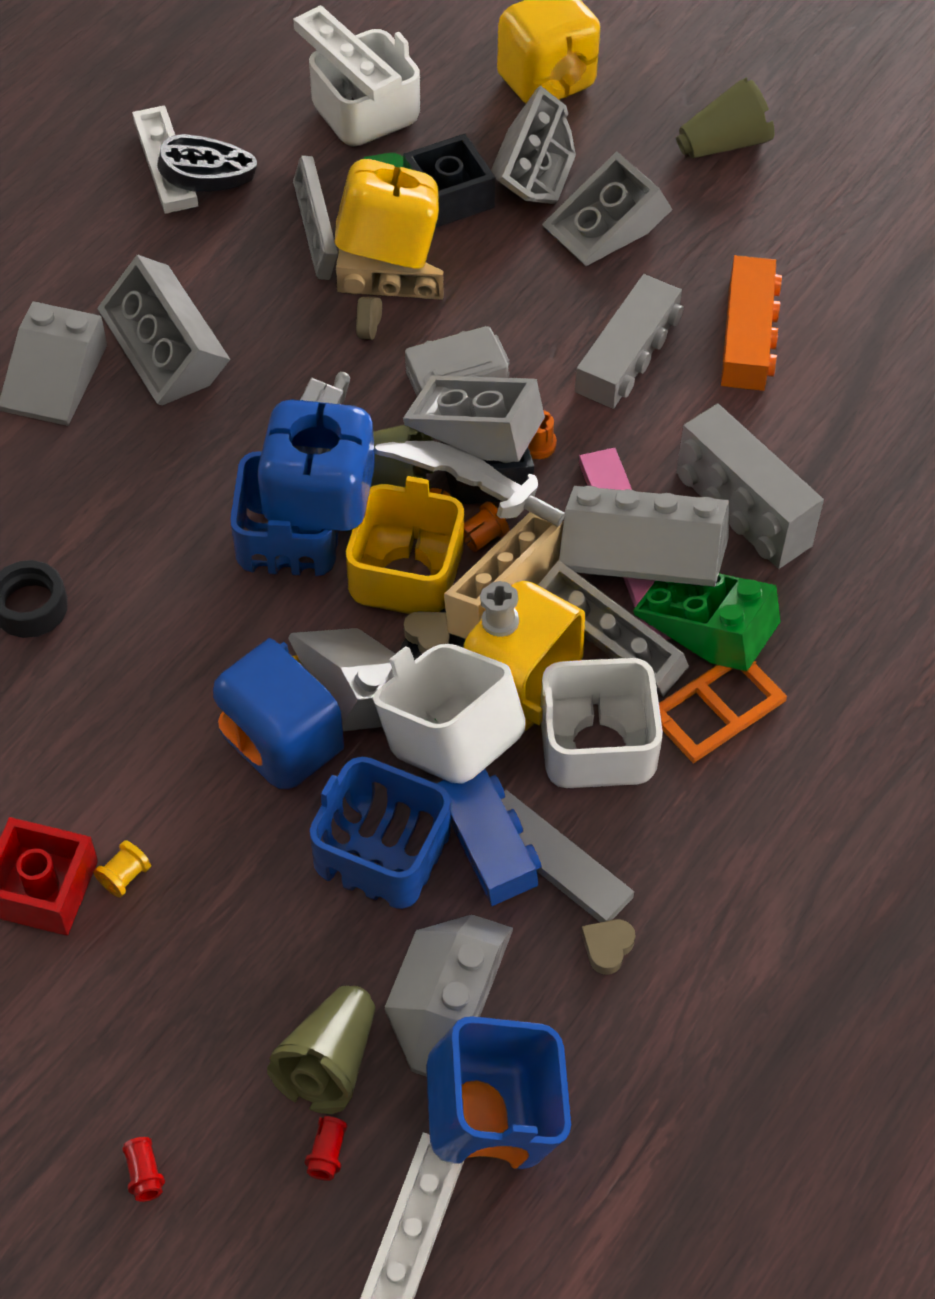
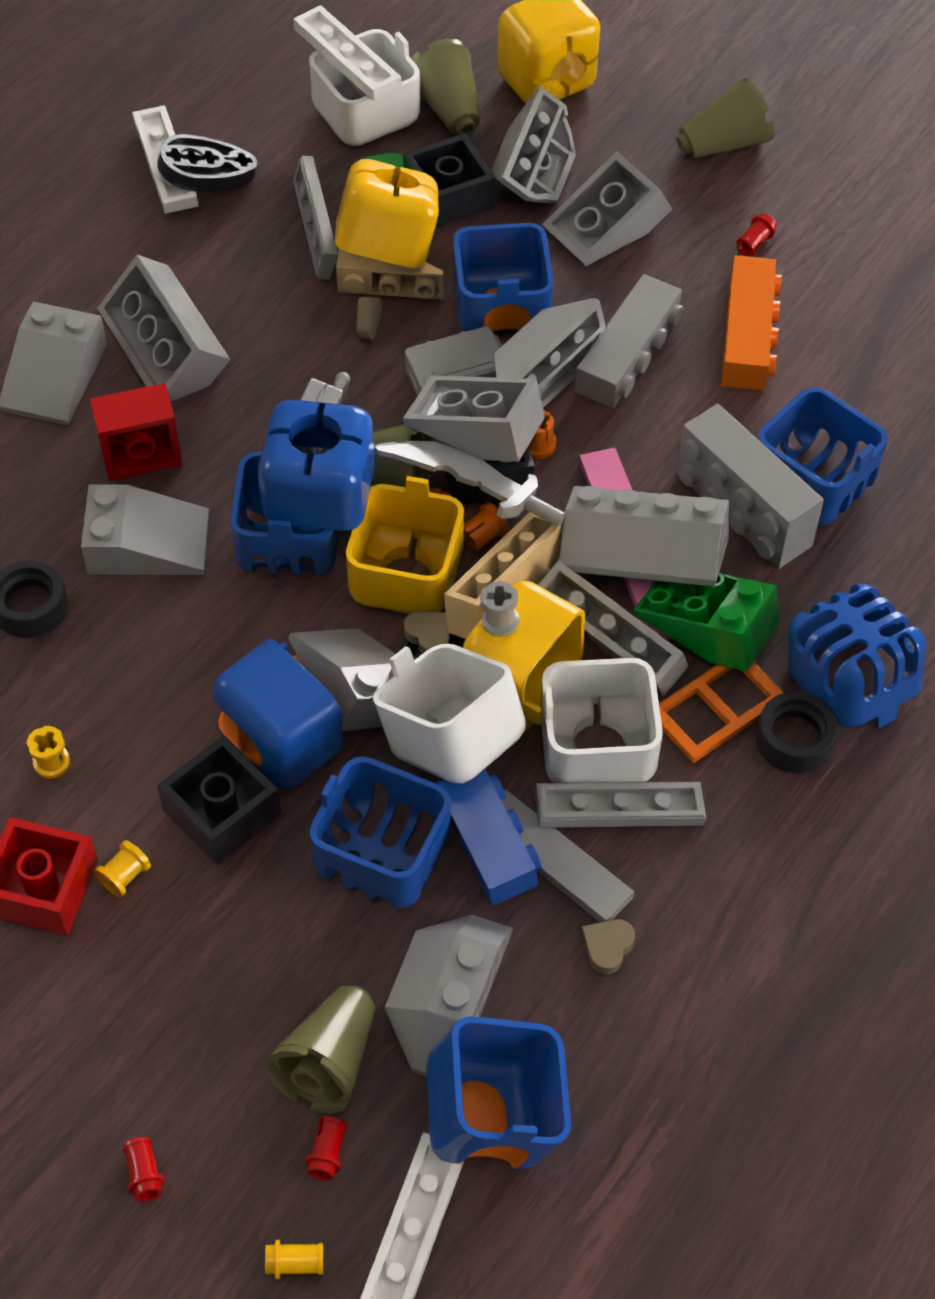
none -> yellow bush [27,726,70,779]
none -> light grey slope [81,484,209,575]
none -> red brick [90,383,183,481]
none -> black brick [157,735,281,865]
none -> yellow pin [265,1240,323,1279]
none -> olive cone [411,38,480,135]
none -> blue piece [453,223,554,332]
none -> light grey wedge [494,298,606,408]
none -> light grey tile [534,782,706,828]
none -> red pin [735,213,777,257]
none -> black tyre [756,691,837,773]
none -> blue piece [758,387,888,525]
none -> blue piece [788,583,926,729]

